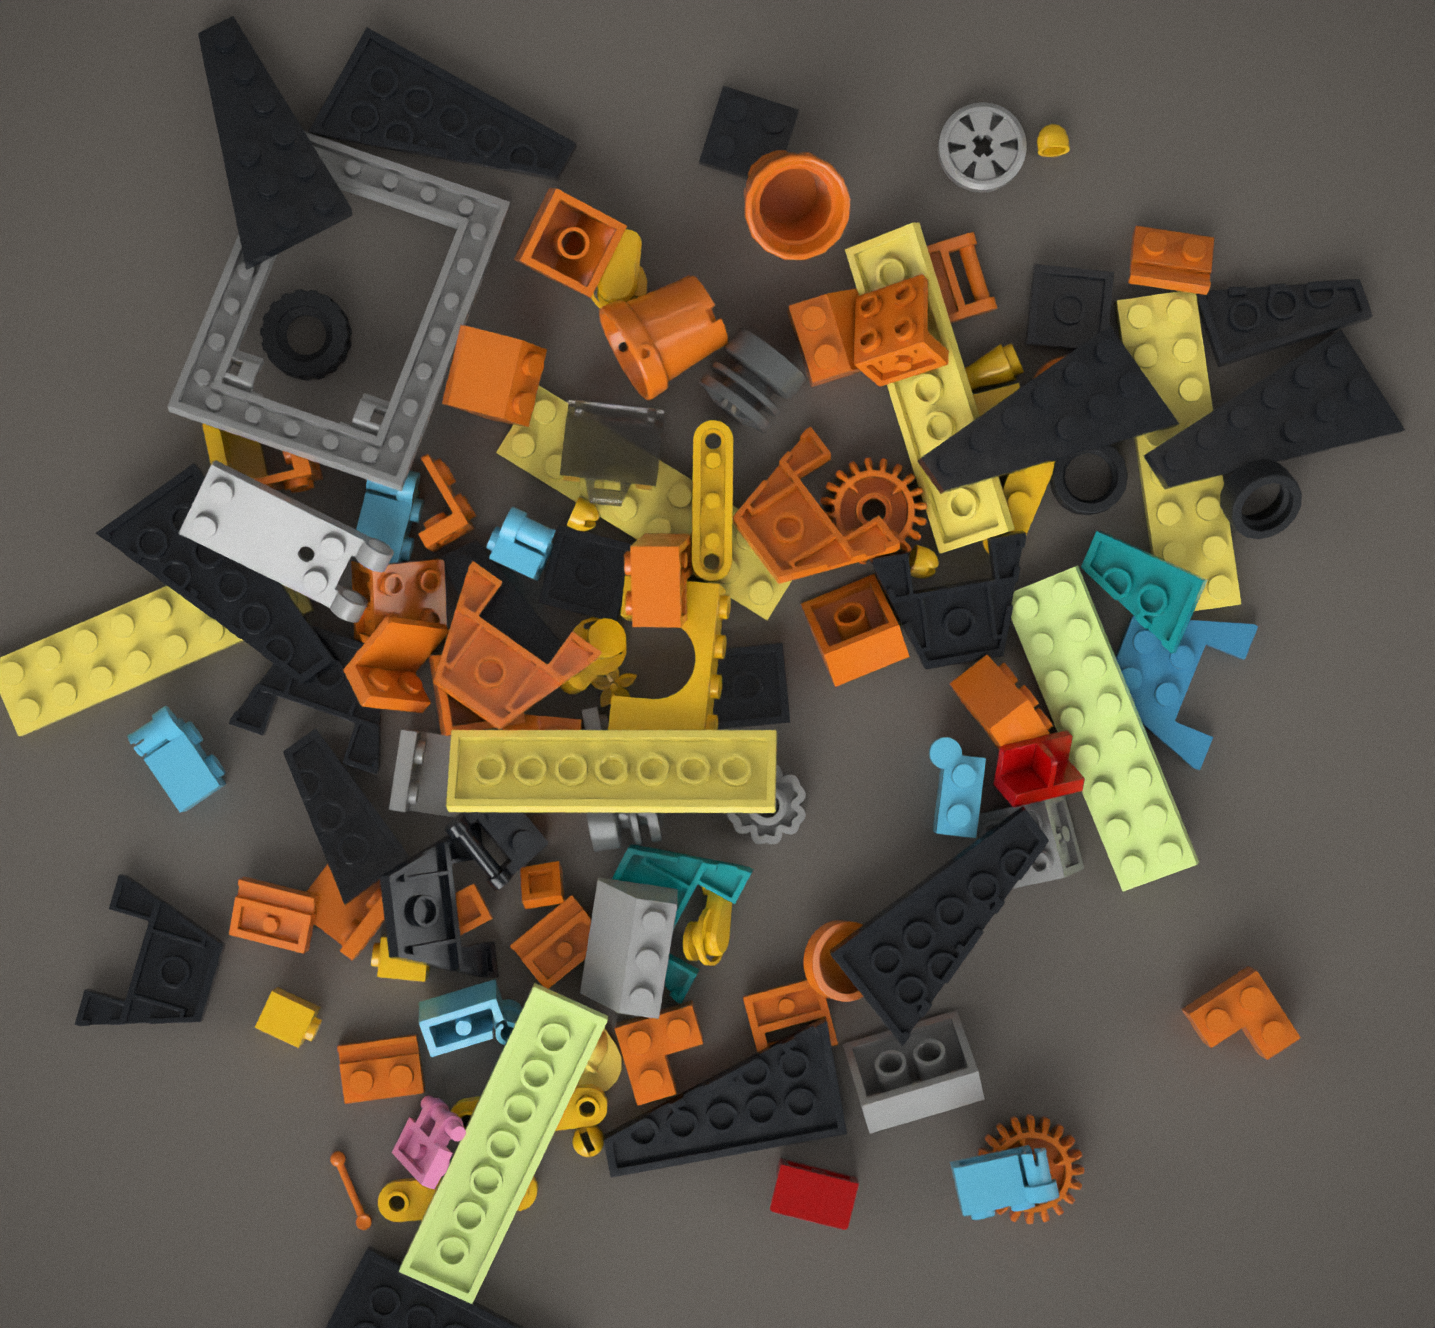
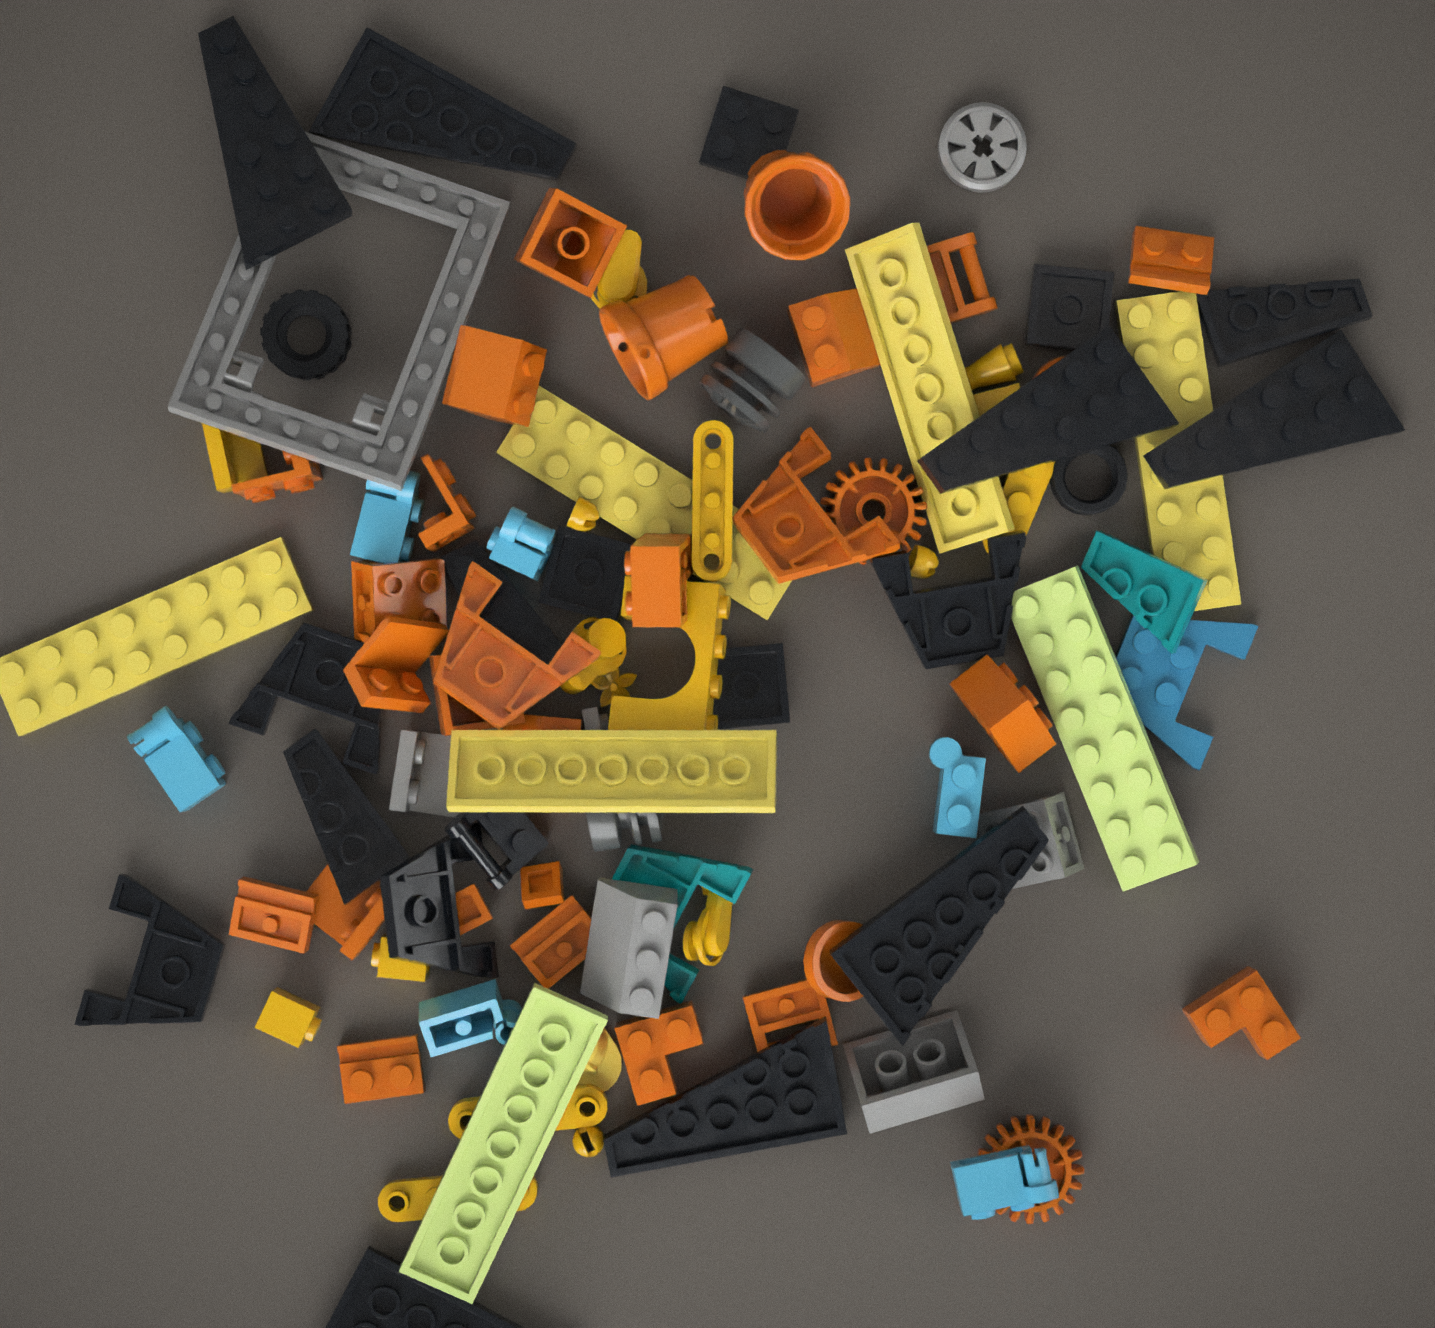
black wing [96,463,336,684] -> none
hinge [179,460,394,623] -> none
orange hinge [330,1151,372,1230] -> none
bright pink plate [392,1095,466,1189] -> none
clear smoke piece [560,399,665,507] -> none
light grey plant [727,765,806,844] -> none
red panel [770,1158,859,1230] -> none
orange slope [801,574,909,687] -> none
orange bracket [854,274,949,387] -> none
red panel [994,730,1085,808] -> none
yellow hinge [1037,124,1070,157] -> none
black tyre [1220,459,1302,539] -> none

